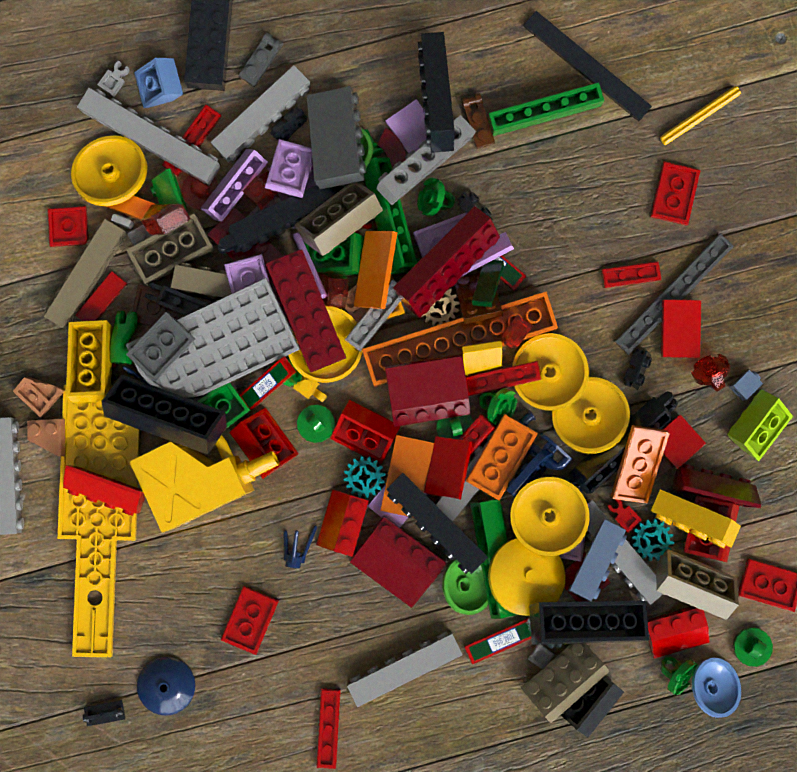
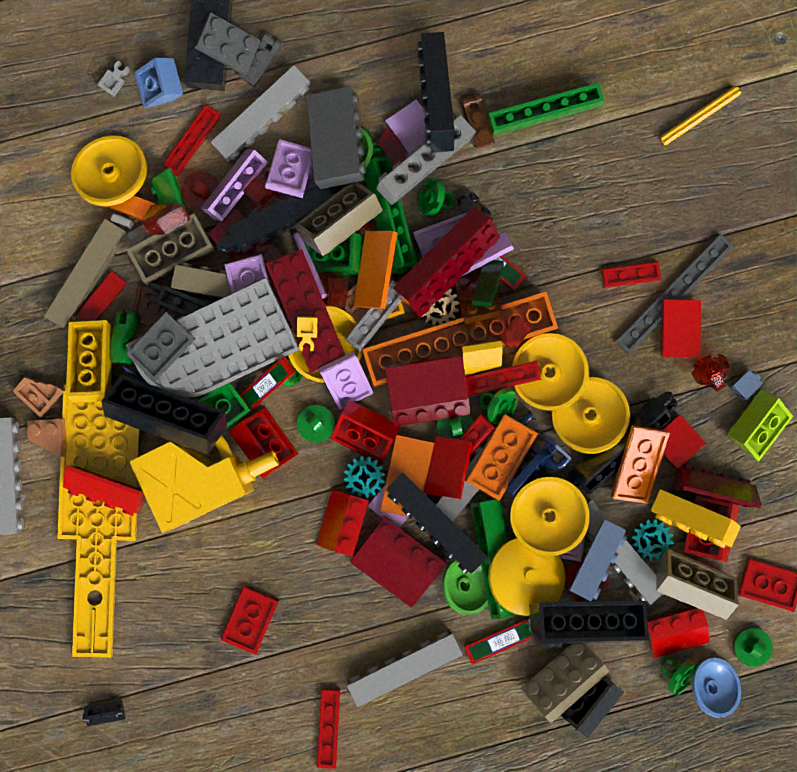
red tile [48,206,89,247] -> none
light grey brick [77,88,221,186] -> none
dark blue dish [137,656,196,716] -> none
black hinge [270,107,308,141] -> none
dark blue plant [284,525,317,568] -> none
yellow plate [293,375,327,403] -> none
black tile [524,11,652,122] -> none
light grey tile [527,645,555,669] -> none
red plate [607,499,642,533] -> none
black hinge [623,349,652,390] -> none
red tile [650,161,701,226] -> none
none -> dark grey plate [195,12,260,75]
none -> yellow plate [297,316,317,351]
none -> lavender tile [318,351,373,410]

